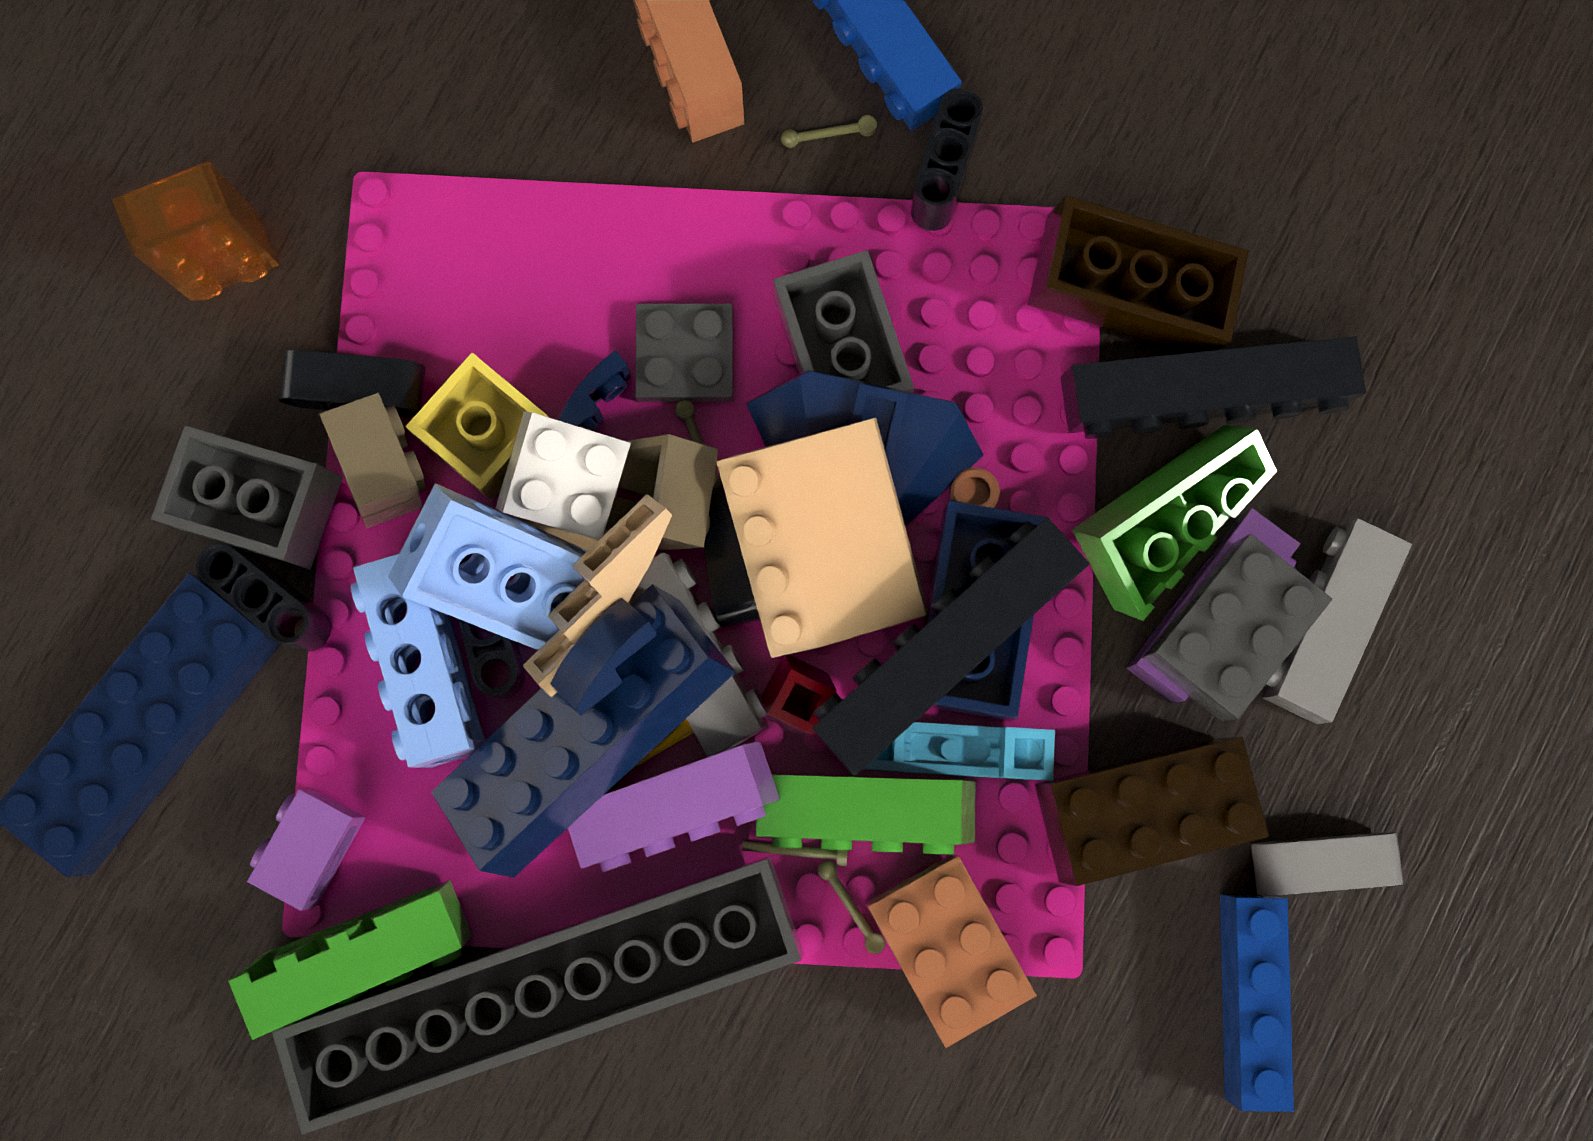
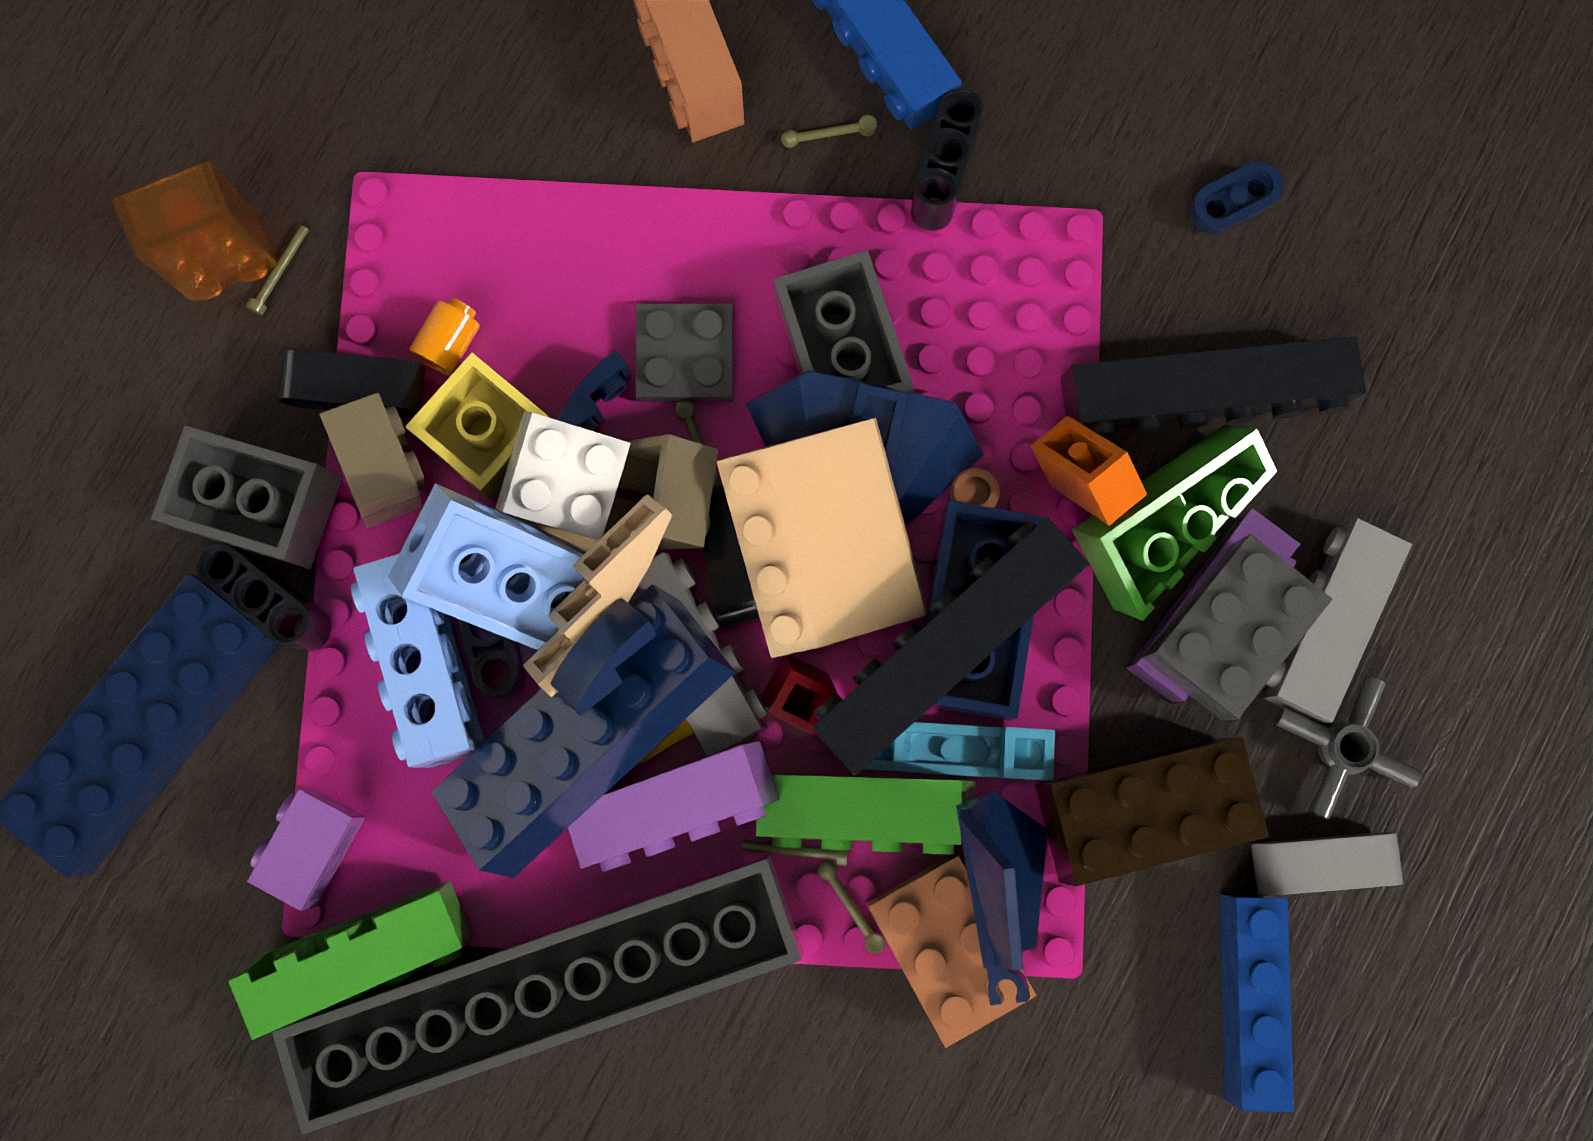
dark brown brick [1028,195,1249,353] -> none
none -> olive piece [245,225,309,316]
none -> light orange brick [408,298,480,376]
none -> dark blue panel [956,791,1047,1006]
none -> orange brick [1030,416,1147,526]
none -> dark blue plate [1190,162,1283,234]
none -> dark grey bar [1274,676,1422,820]

